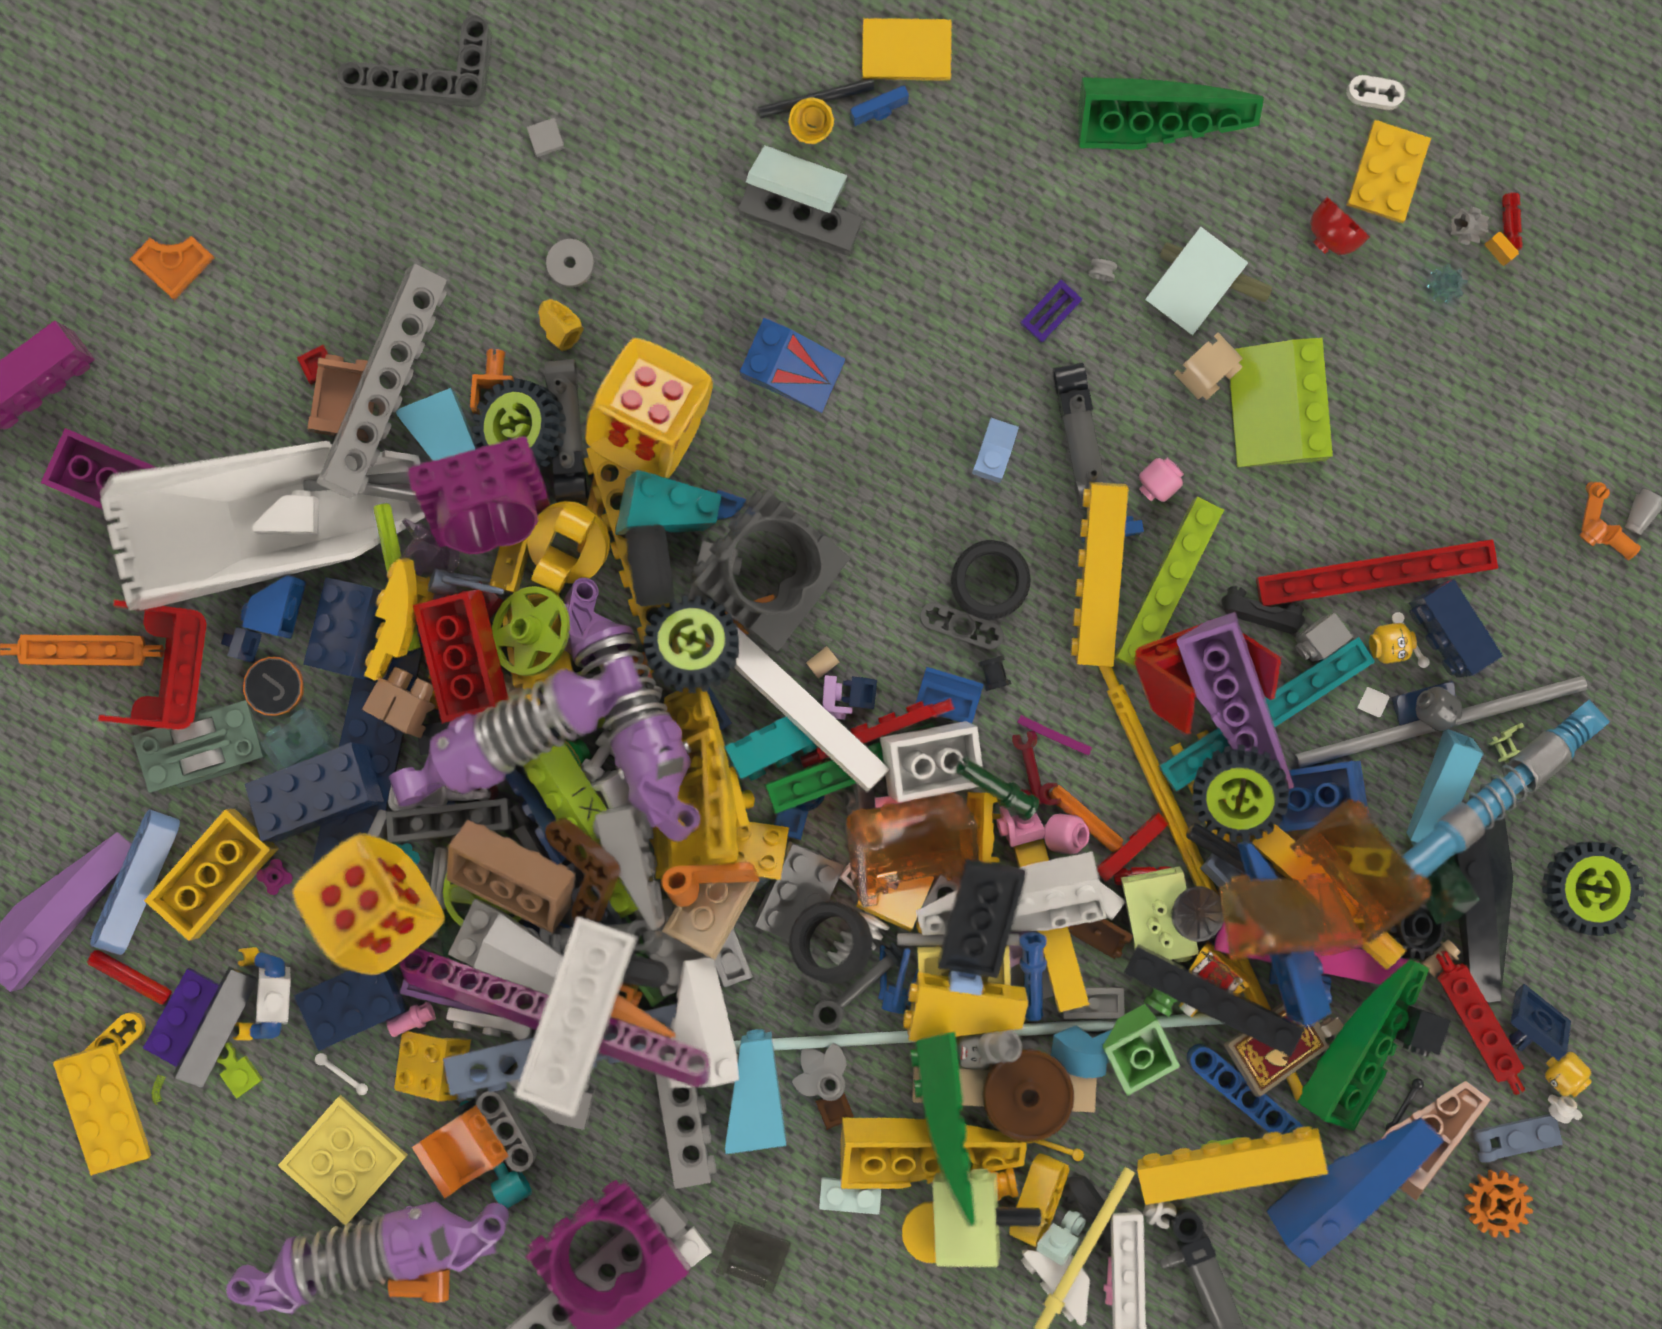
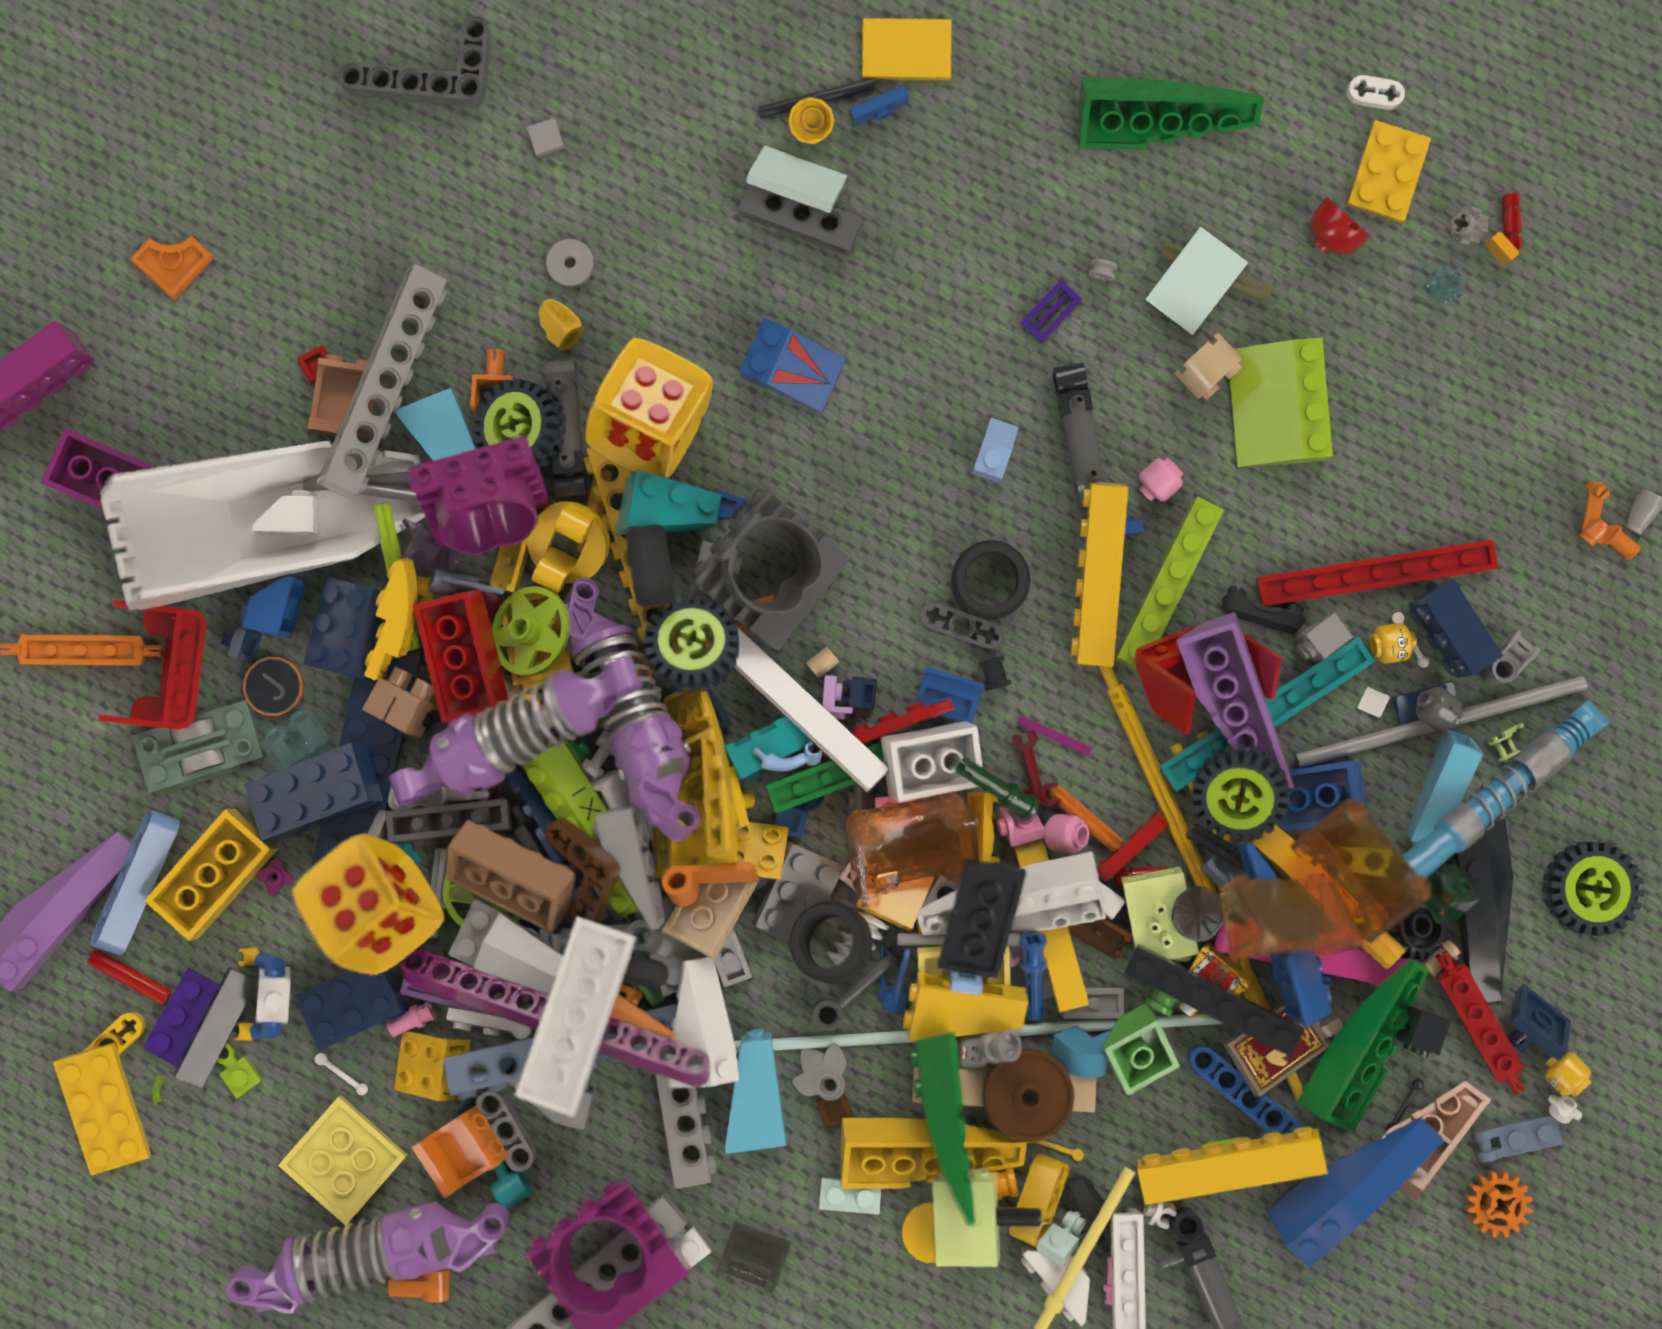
none -> light blue piece [753,742,823,772]
none -> light grey piece [1483,628,1541,685]

